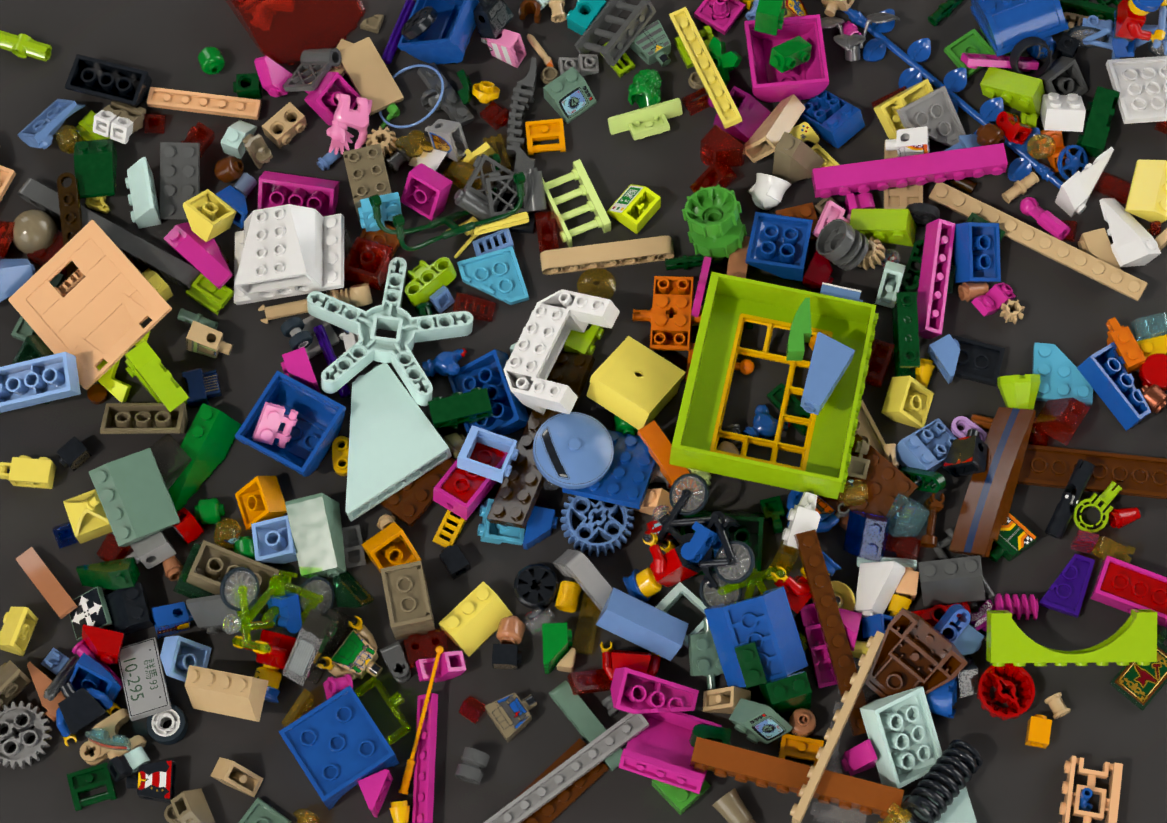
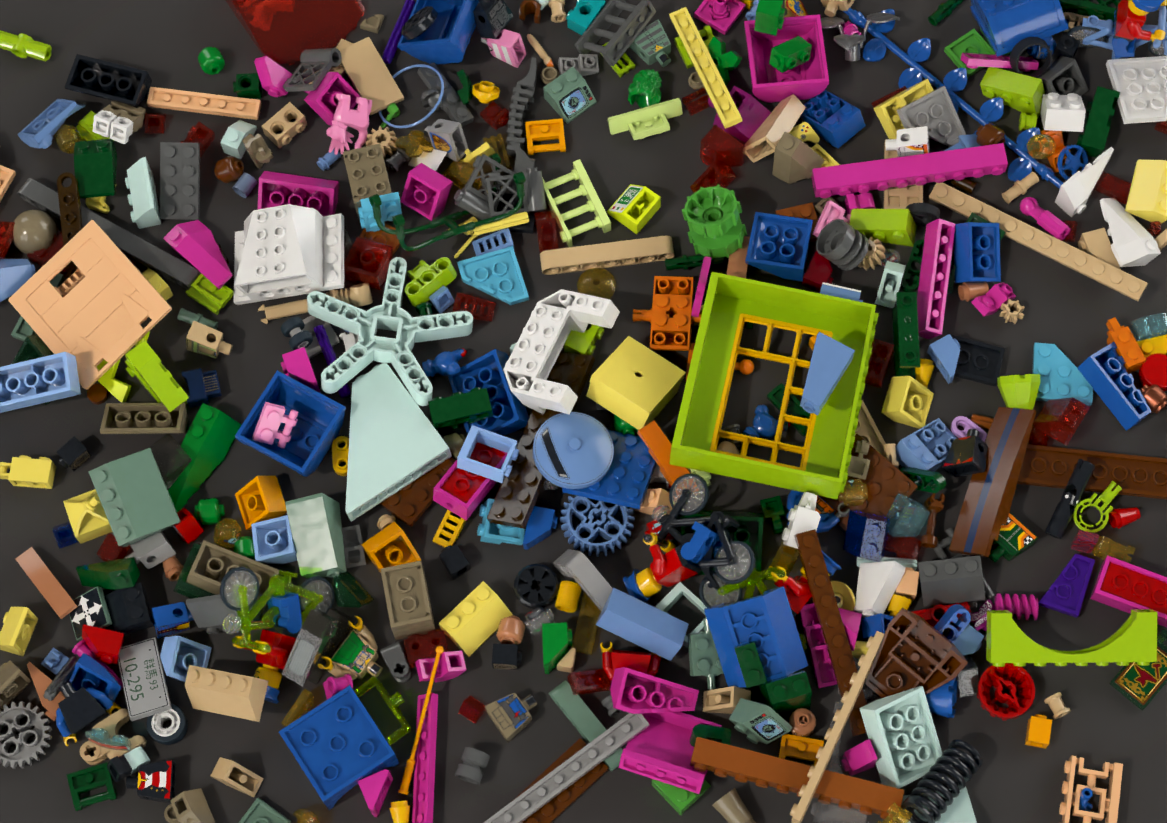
light yellow slope [183,189,237,242] -> none
blue slope [216,185,248,229] -> none
white helmet [748,173,791,210] -> none
bright green slope [786,298,812,361] -> none
red leg [996,111,1032,145] -> none

